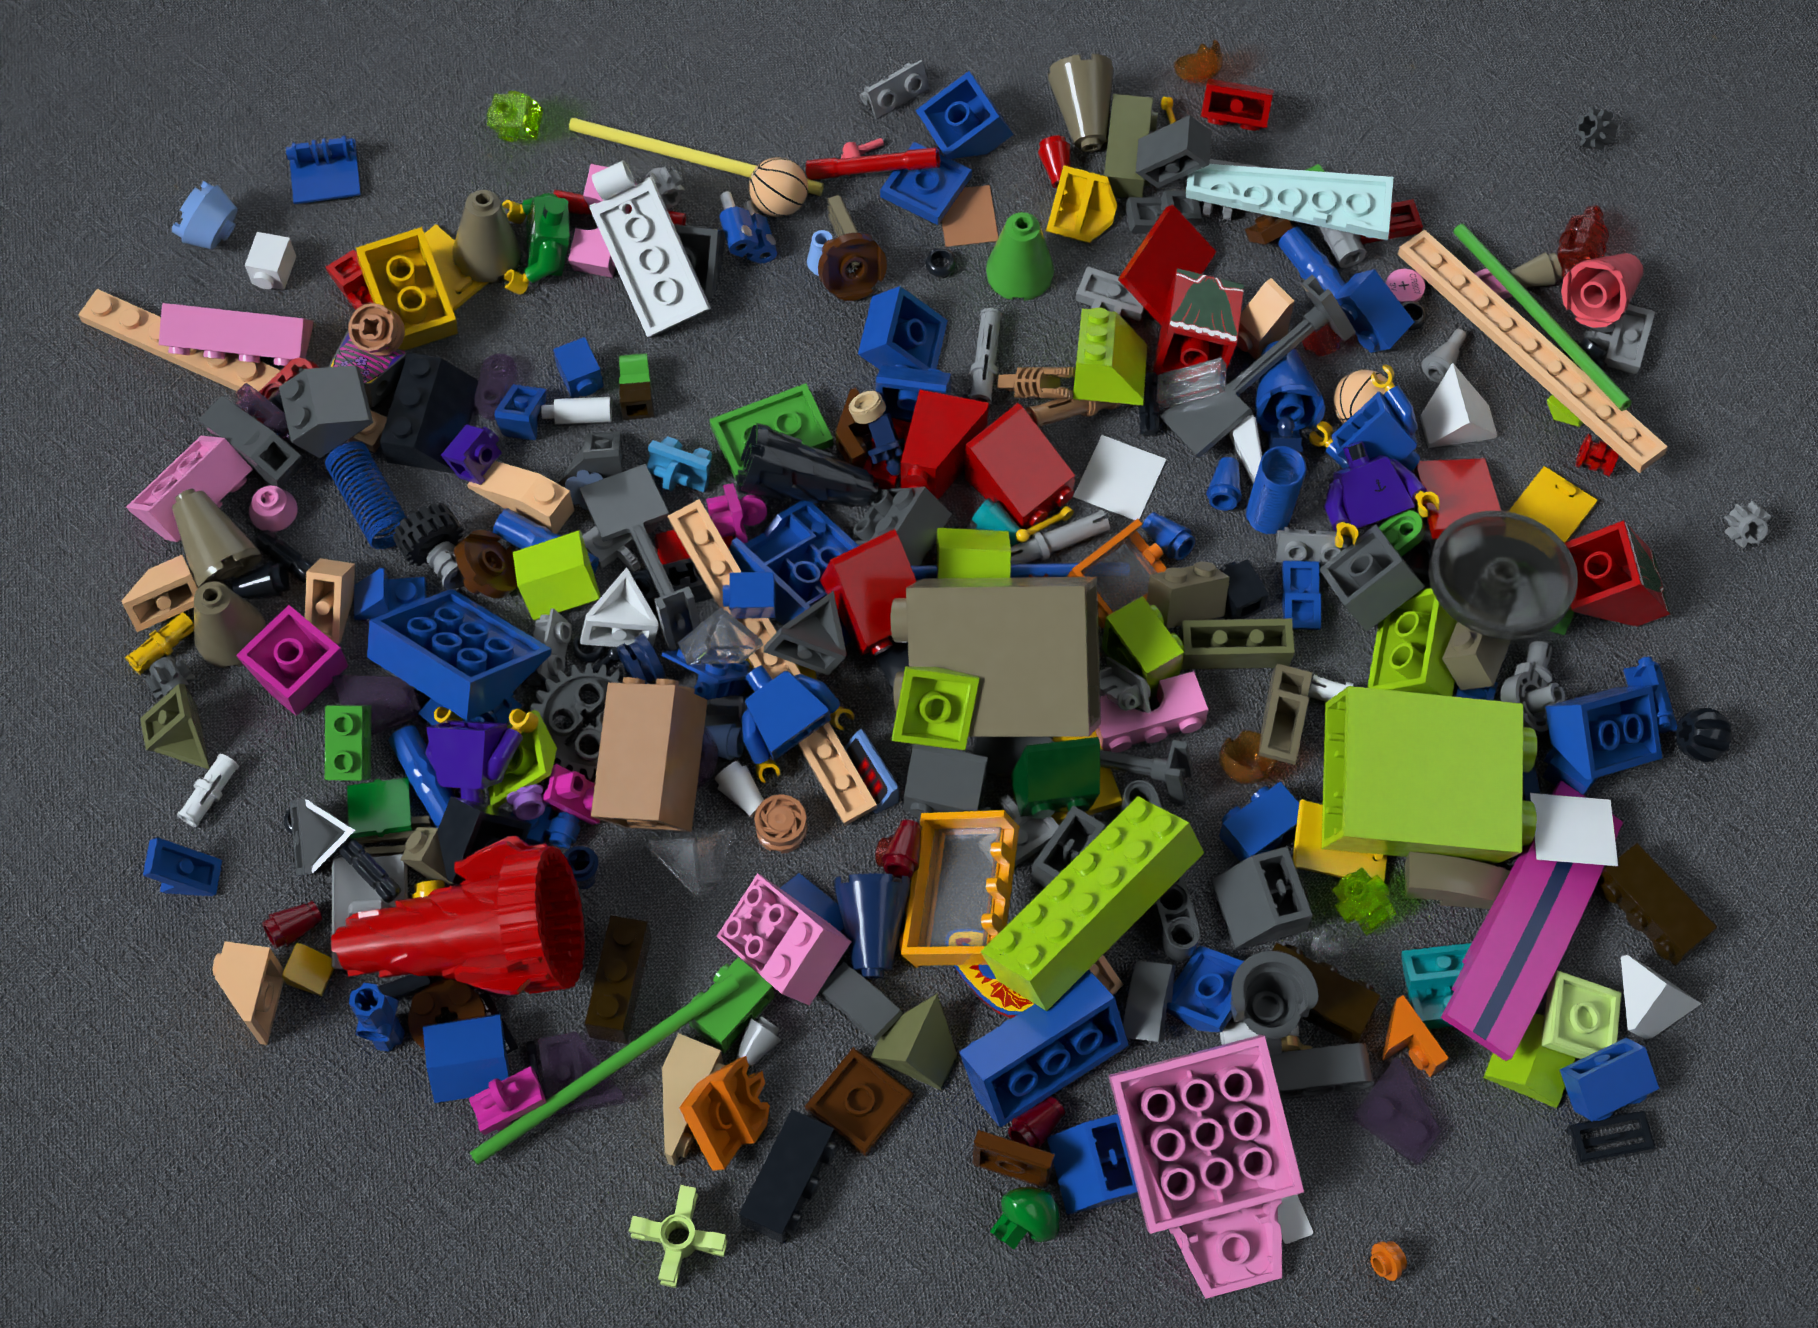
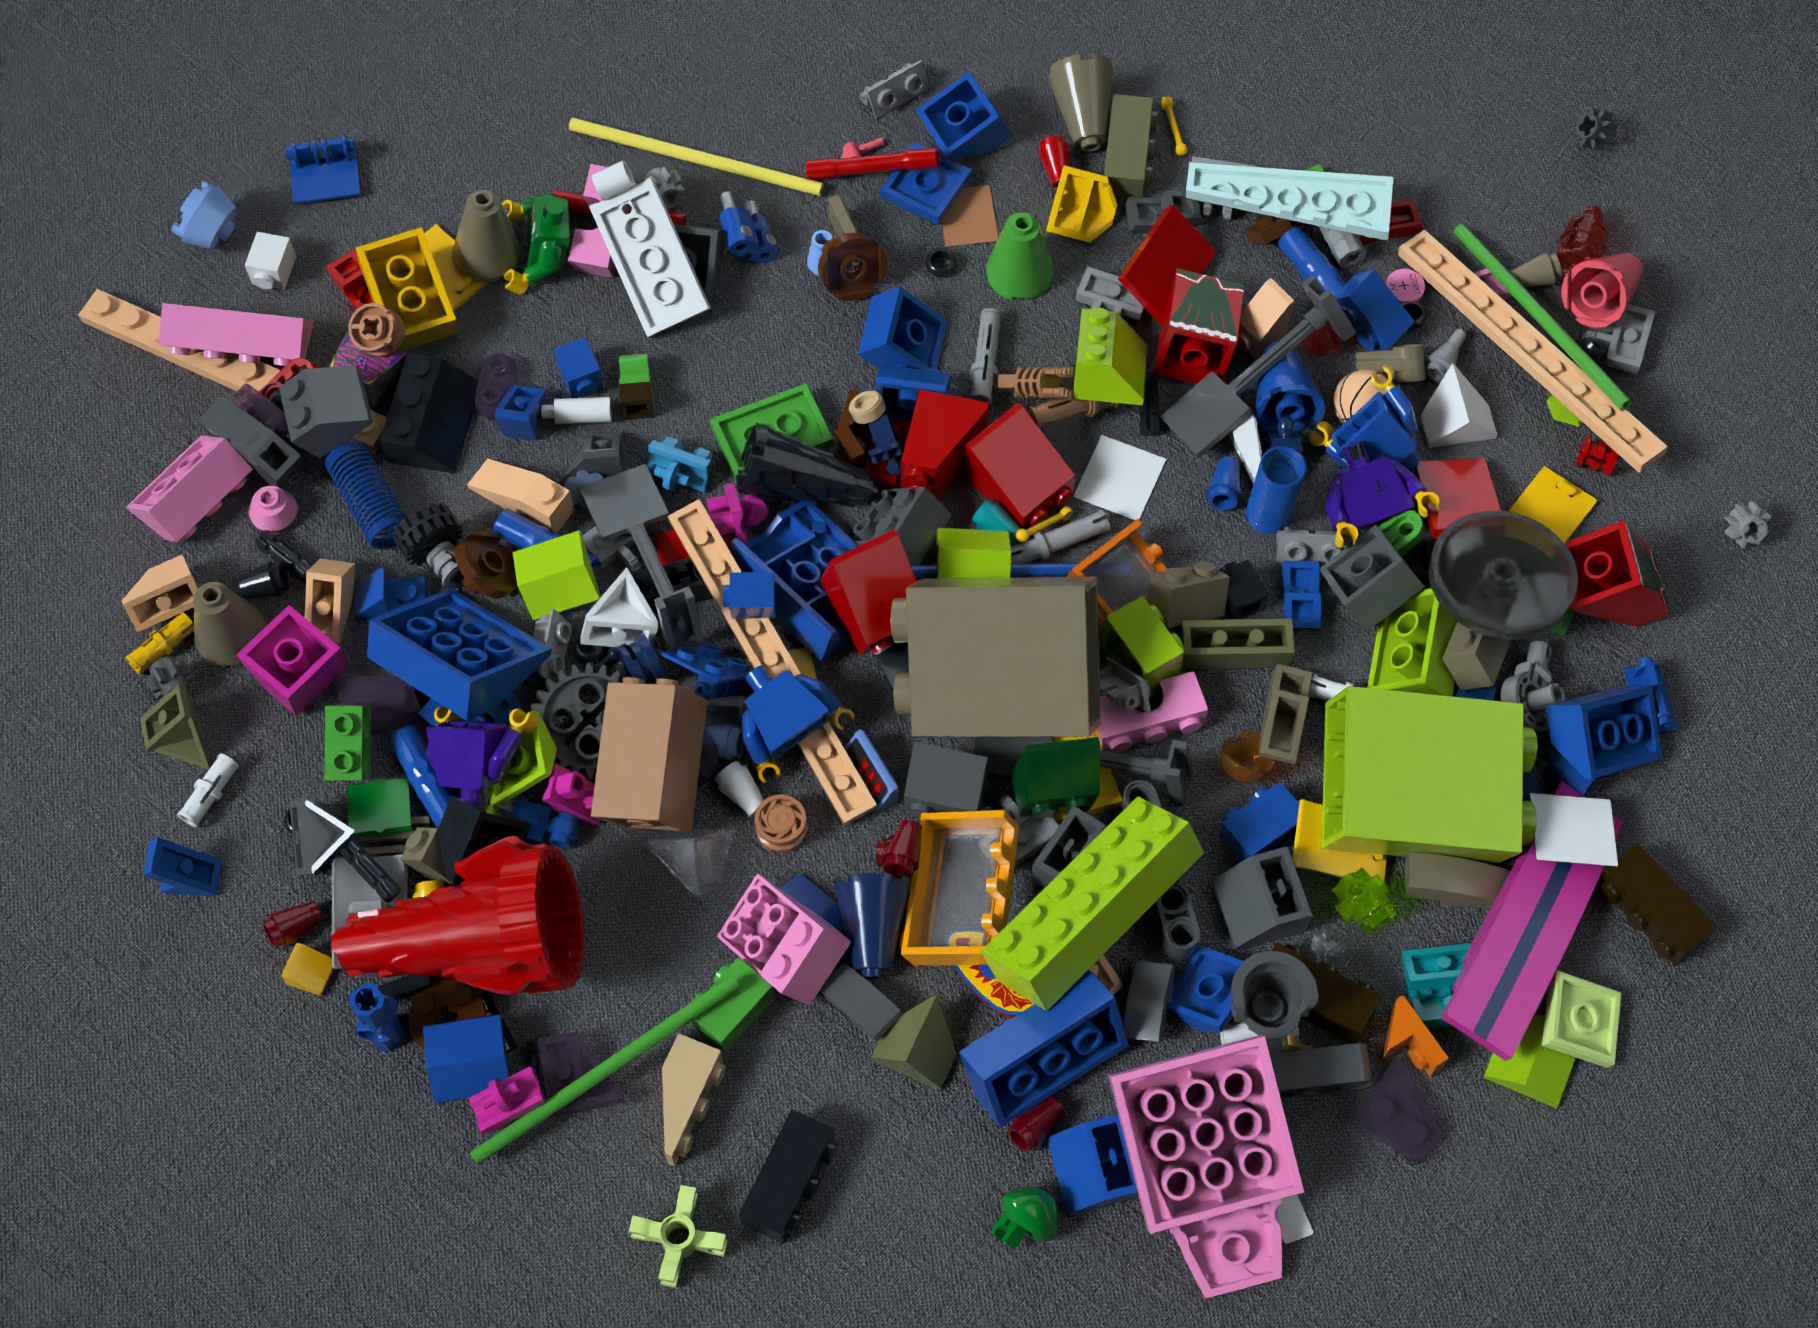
dark tan cone [172,488,262,588] -> none
light nougat slope [213,941,284,1045] -> none
dark purple brick [441,424,502,485] -> none
clear neon green brick [487,91,544,142] -> none
medium lavender plate [507,784,548,820] -> none
dark blue cone [564,846,598,890] -> none
dark brown brick [585,915,652,1044] -> none
clear slope [678,607,763,665] -> none
orange plate [679,1056,770,1171] -> none
light grey cone [736,1016,782,1068] -> none
light nougat piece [749,157,808,217] -> none
dark grey slope [764,591,846,675] -> none
reddish brown tile [805,1047,914,1157] -> none
lime slope [892,666,979,751] -> none
reddish brown tile [972,1130,1054,1188] -> none
dark grey brick [1136,115,1212,188] -> none
blue cone [1142,512,1196,560] -> none
clear tile [1156,358,1227,409] -> none
clear orange hair [1173,39,1223,83] -> none
red brick [1201,79,1274,131] -> none
orange plate [1370,1241,1407,1281] -> none
blue brick [1560,1038,1659,1121] -> none
black tile [1567,1111,1656,1166] -> none
white slope [1621,955,1702,1039] -> none
black piece [1675,708,1732,762] -> none
none -> dark tan piece [1355,344,1426,382]

